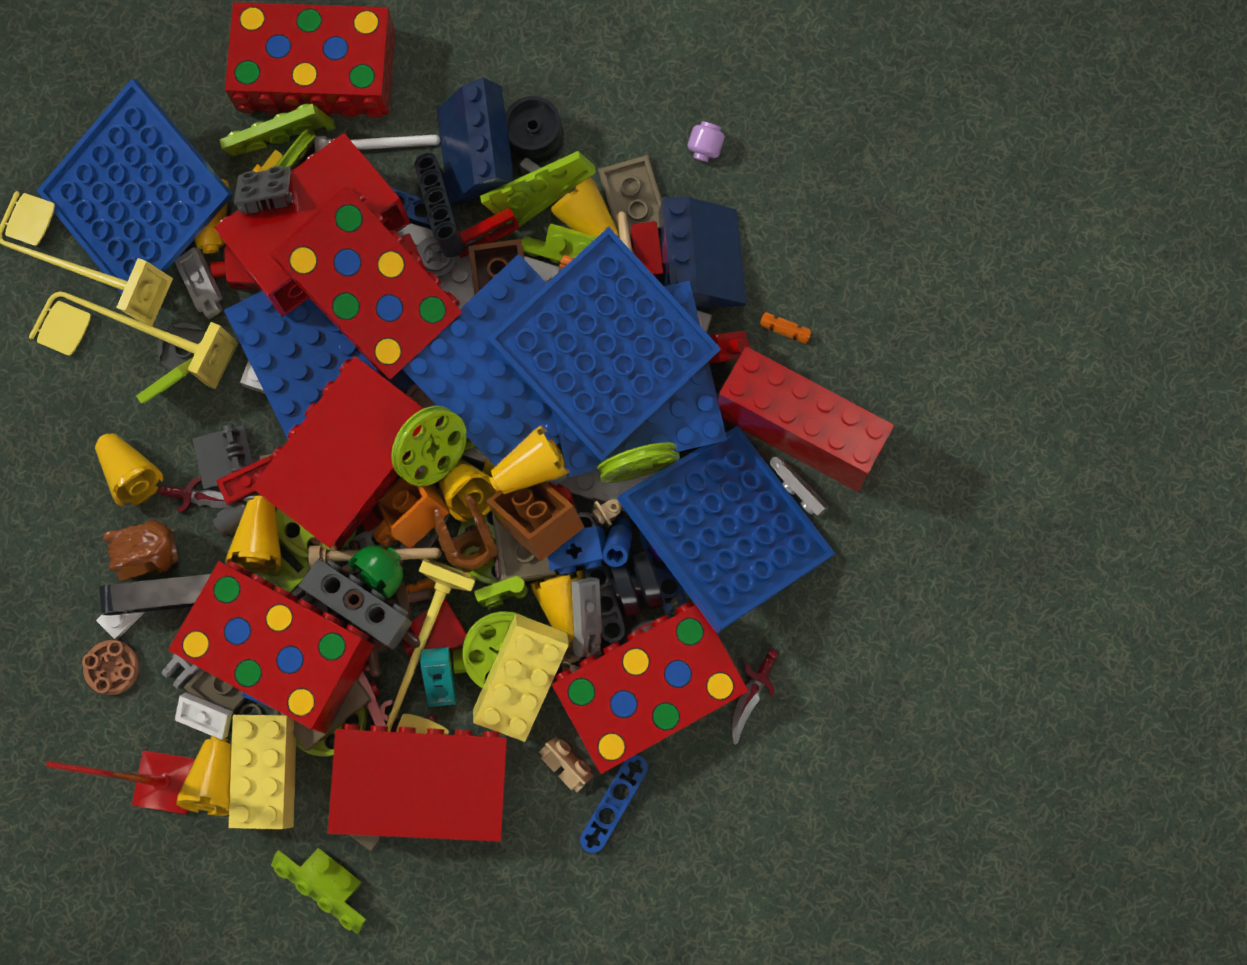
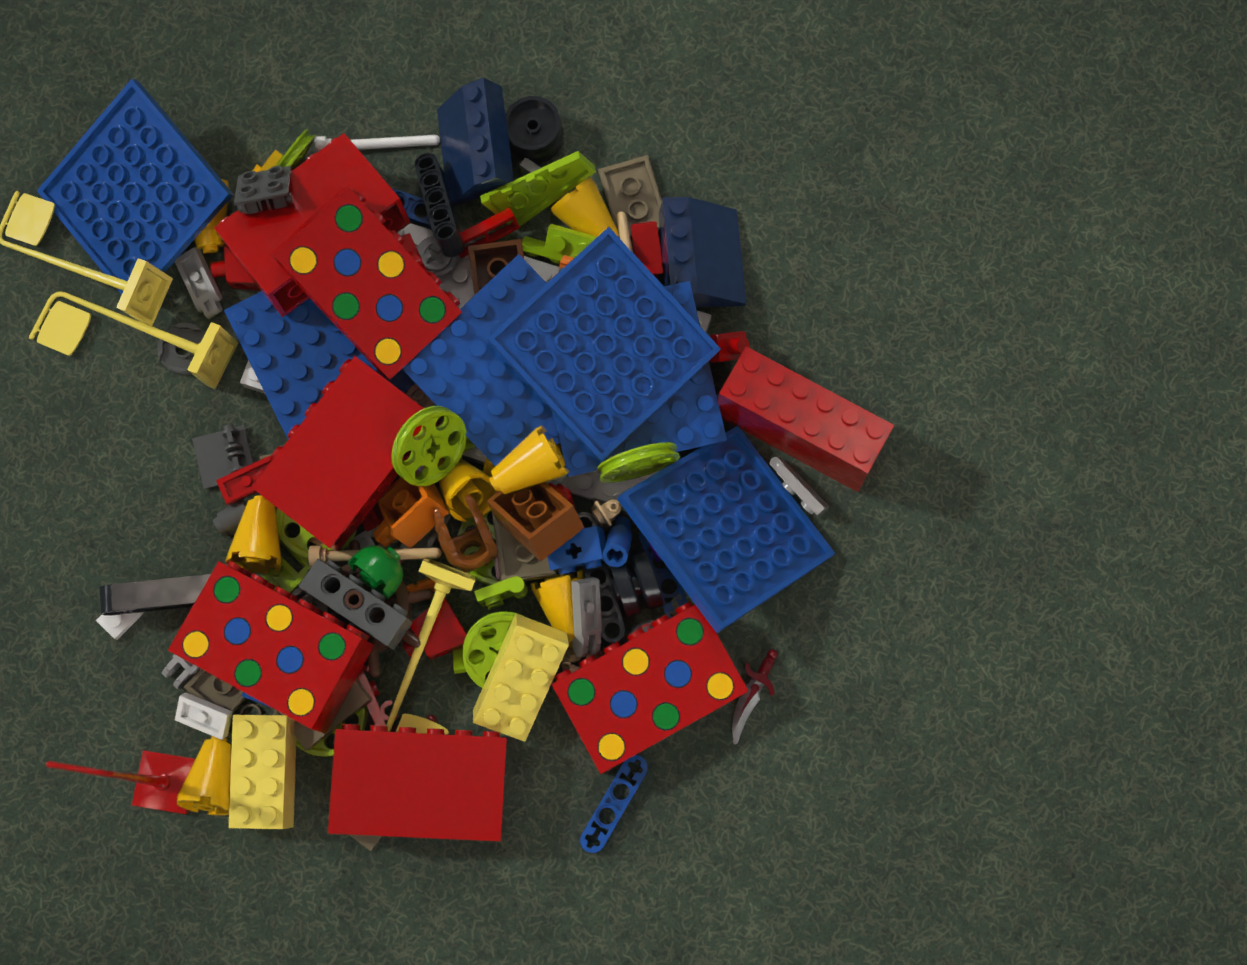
nougat tile [82,640,140,695] -> none
yellow cone [95,433,163,507] -> none
dark orange piece [103,519,179,581] -> none
lime tile [136,358,193,404] -> none
dark red piece [158,477,254,513] -> none
lime wing [219,104,336,156] -> none
red brick [225,2,395,118] -> none
lime bracket [271,848,366,934] -> none
teal piece [420,647,456,707] -> none
tan hinge [539,736,594,792] -> none
lavender head [687,121,725,162] -> none
orange axle [760,312,812,344] -> none

